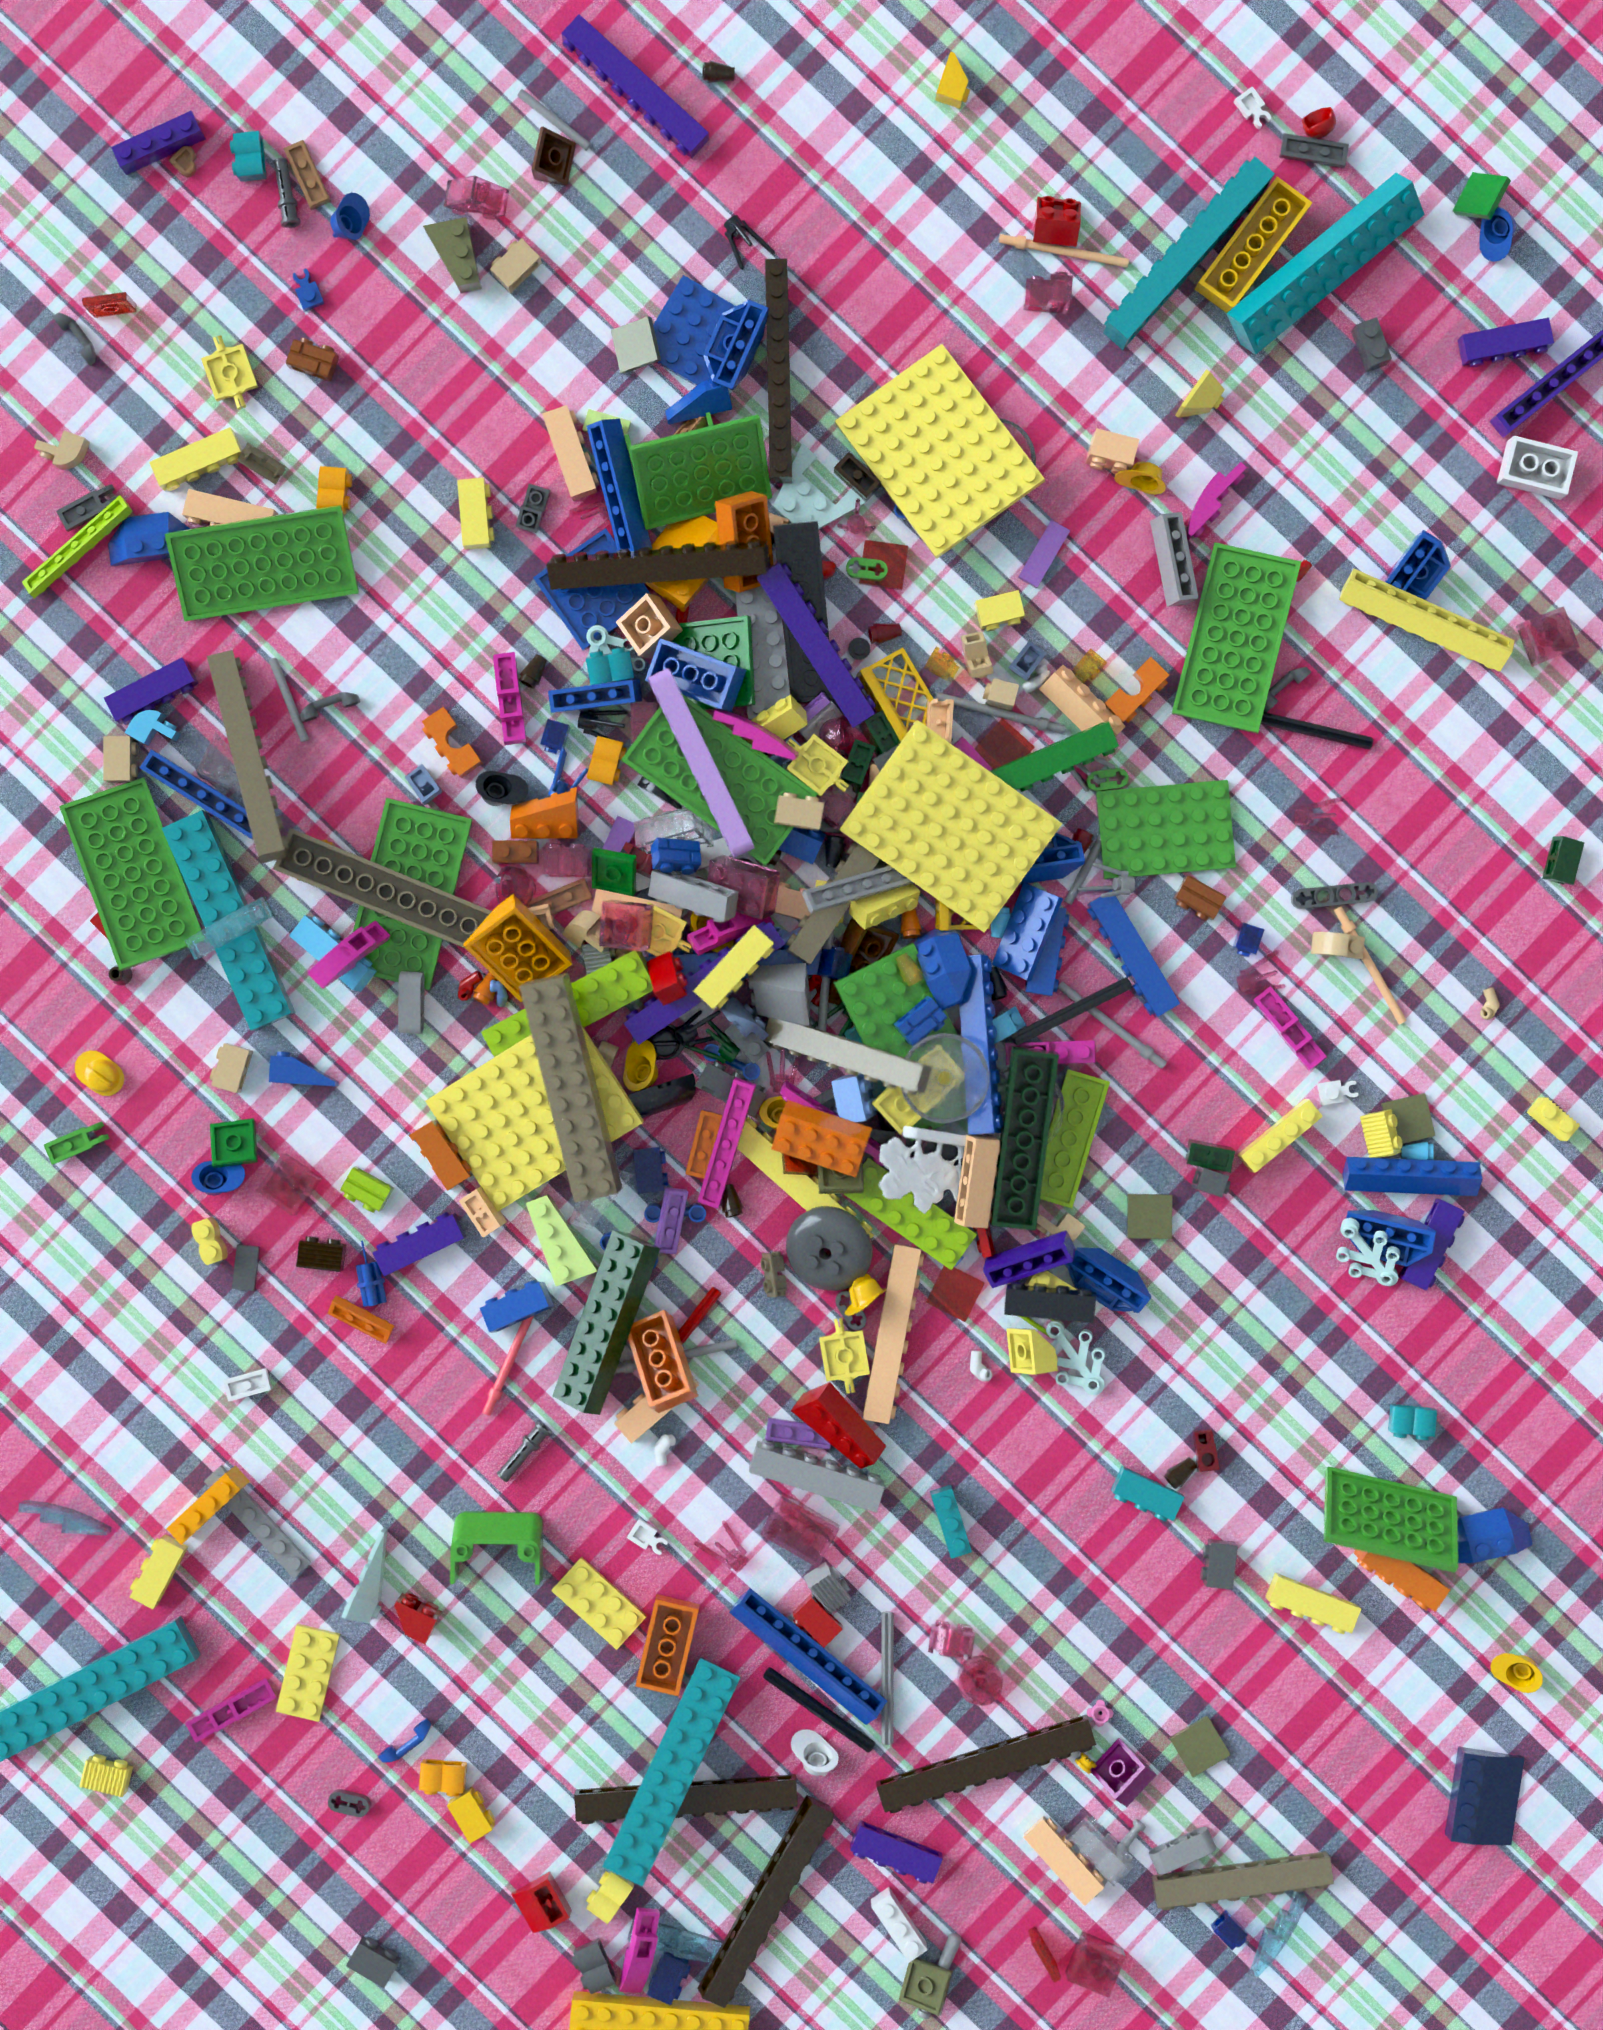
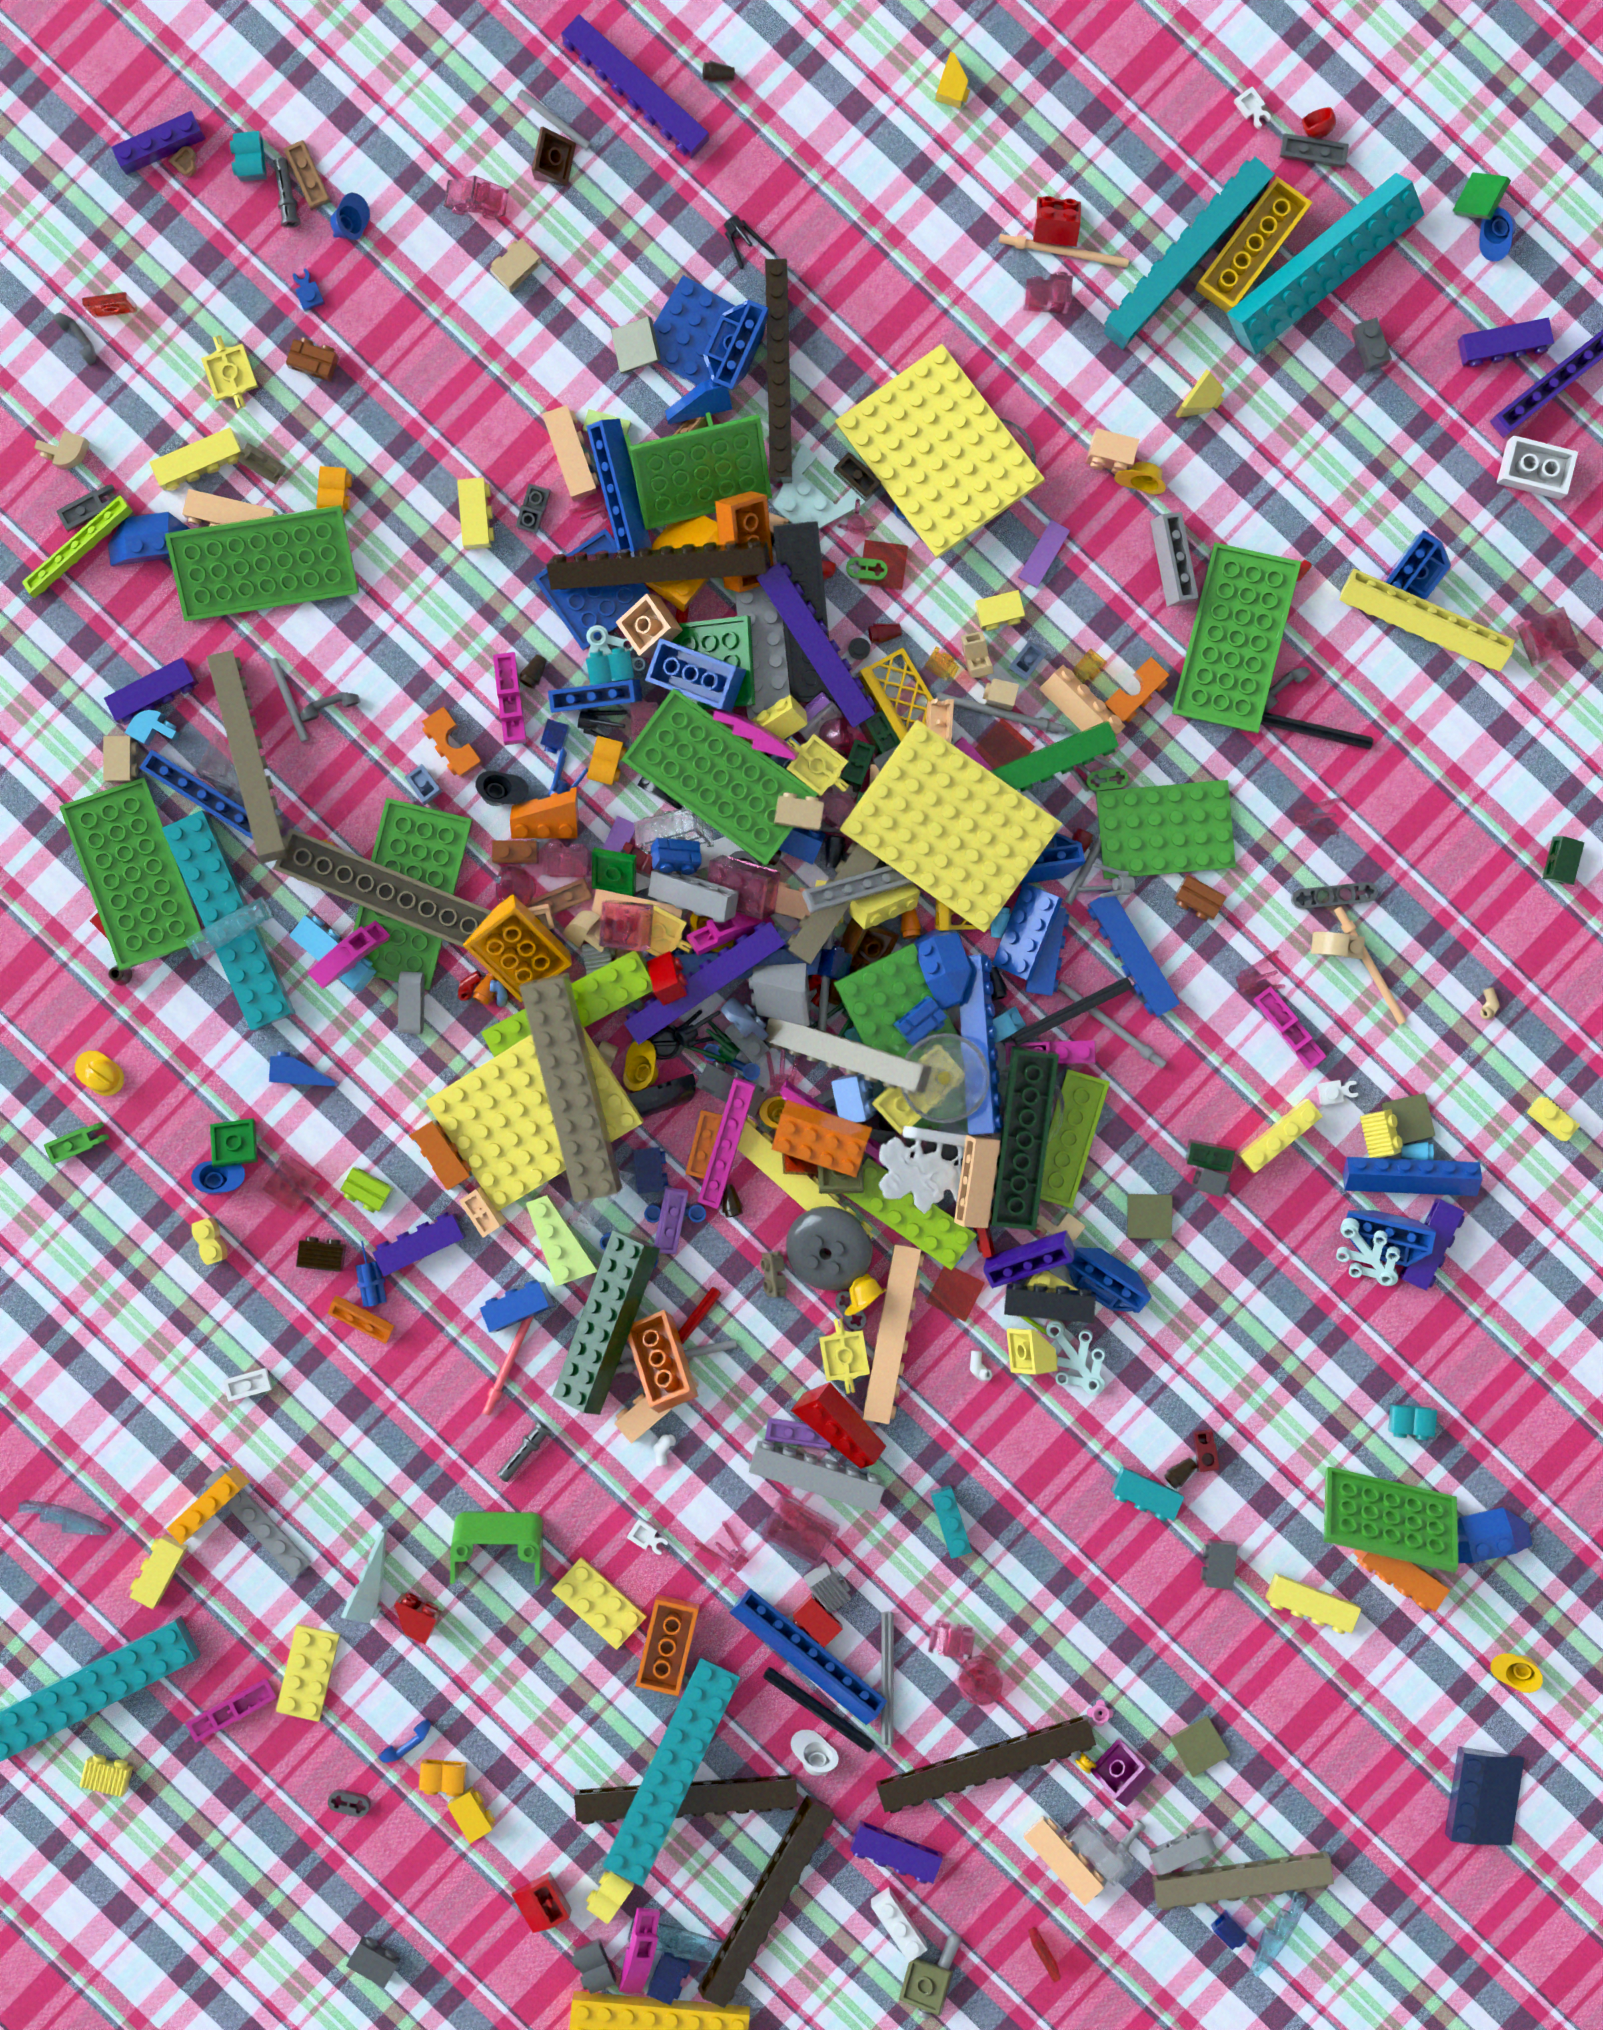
tan brick [210,1043,253,1093] -> none
dark grey tile [232,1244,260,1291] -> none
olive wedge [423,217,482,293] -> none
lavender beam [648,668,755,858] -> none
light yellow brick [694,925,774,1009] -> none
clear yellow cone [896,952,924,987] -> none
white arm [1022,665,1051,694] -> none
clear pink brick [1065,1931,1126,1998] -> none
dark pink slope [1186,462,1247,540] -> none
clear blue brick [1232,922,1265,958] -> none

